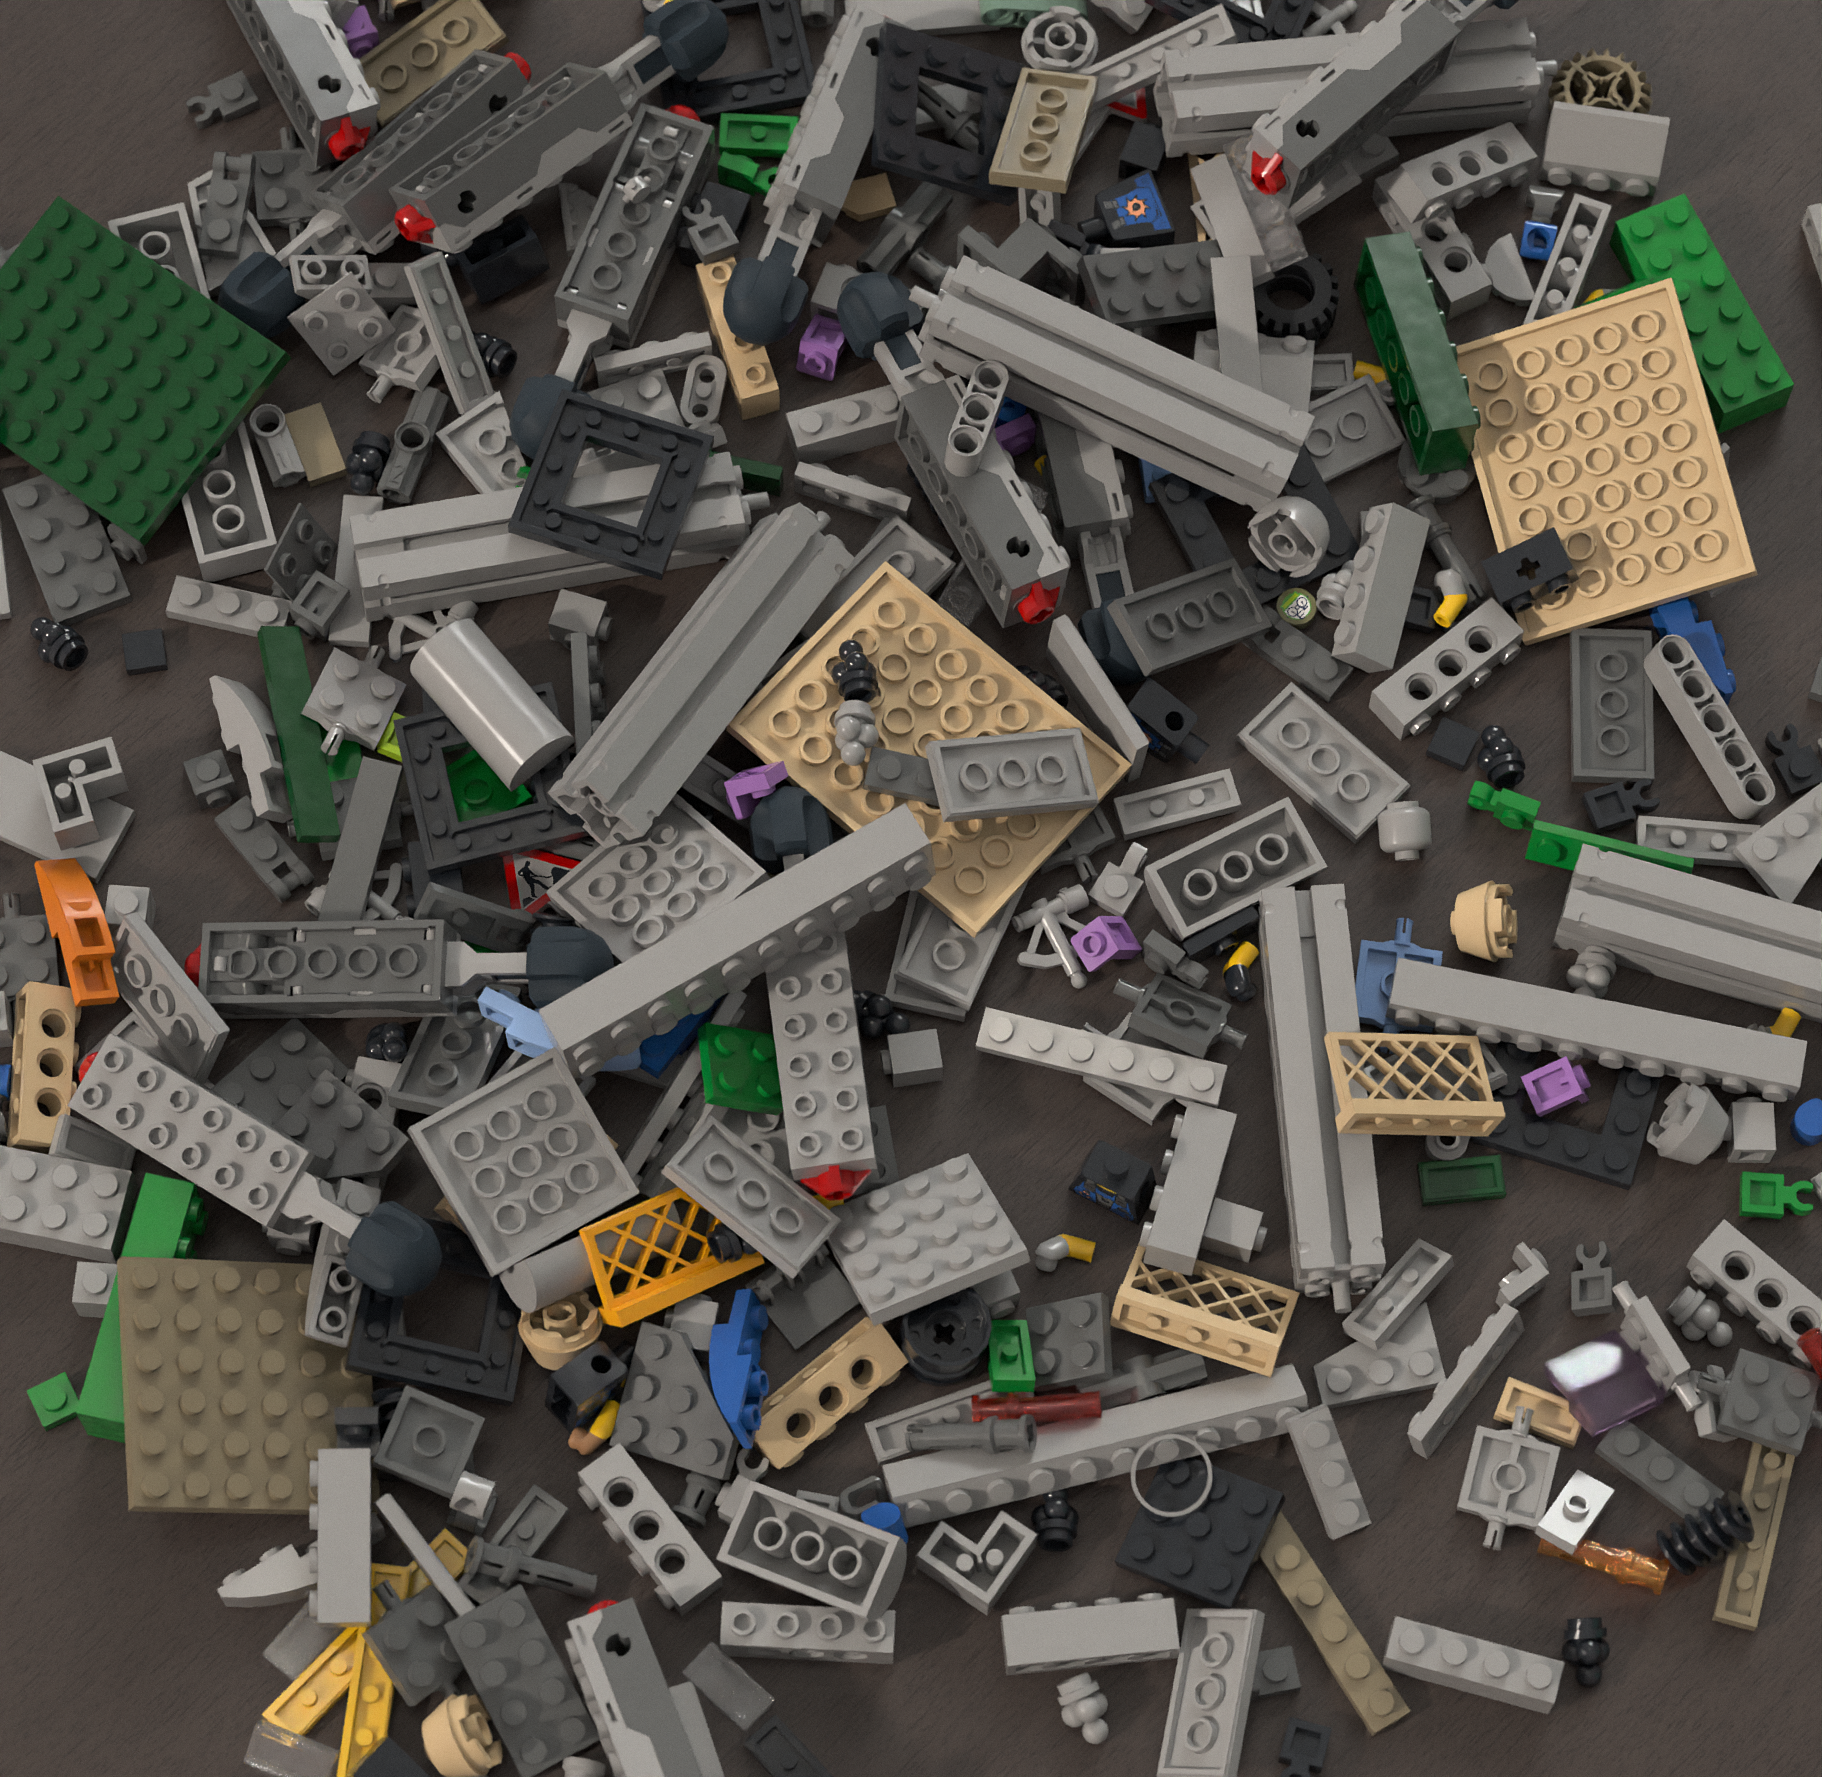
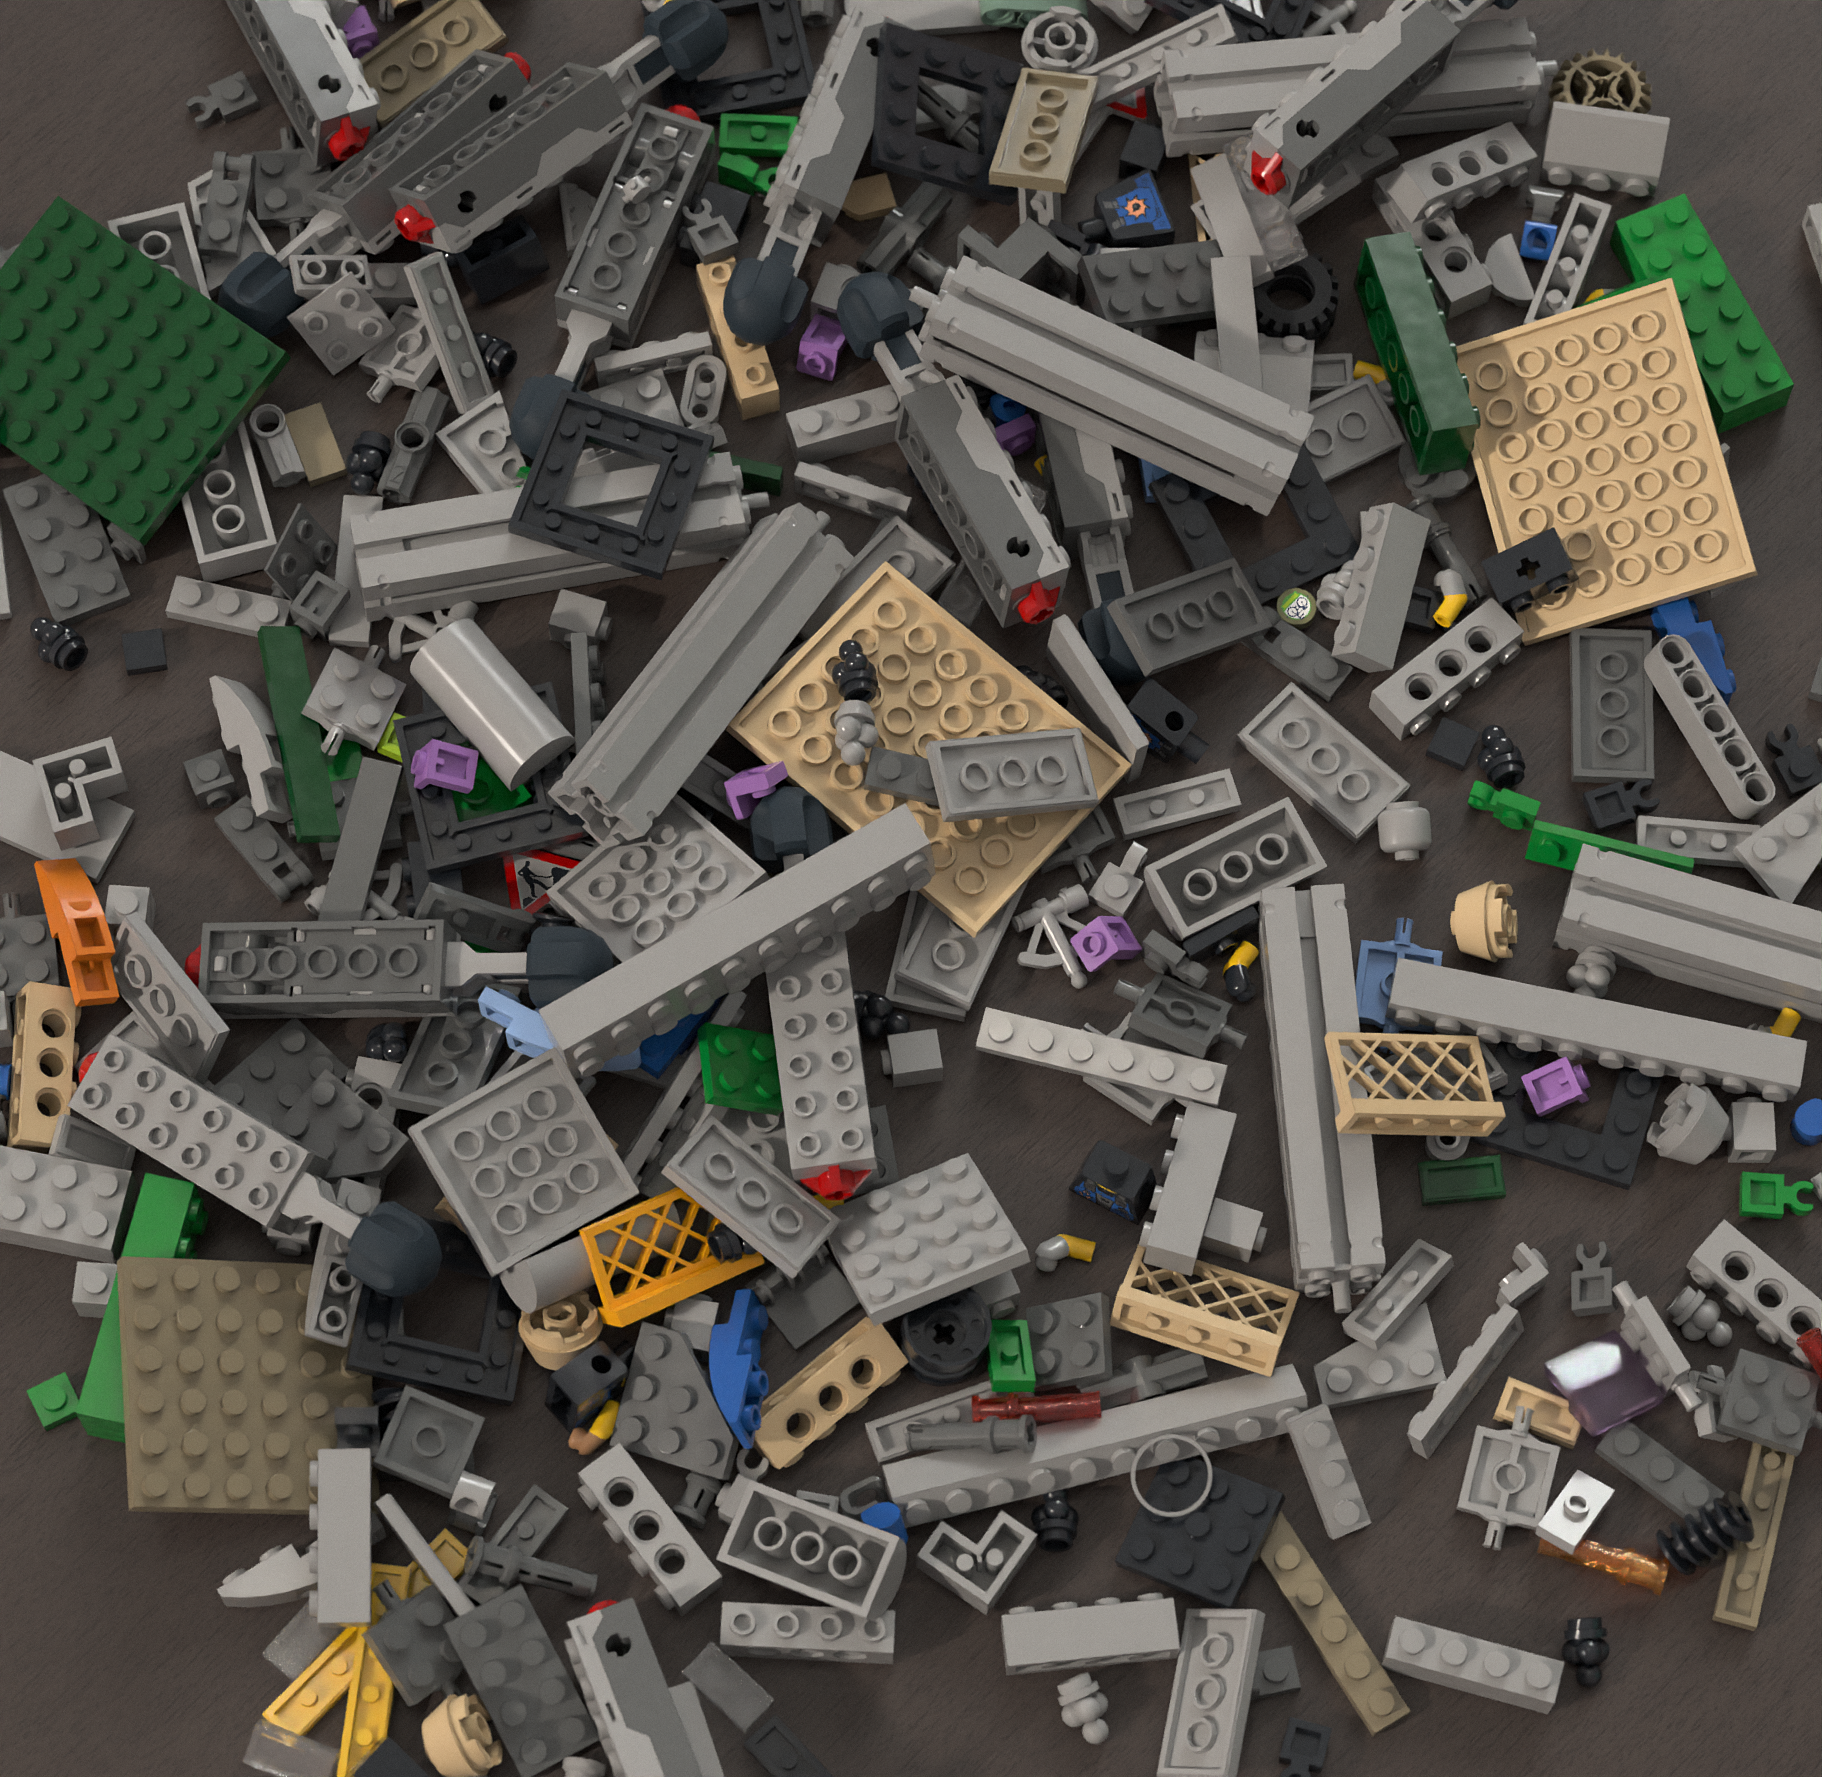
light grey beam [944,360,1009,477] -> none
light grey cylinder [1248,495,1330,577] -> none
none -> medium lavender bracket [411,739,479,794]

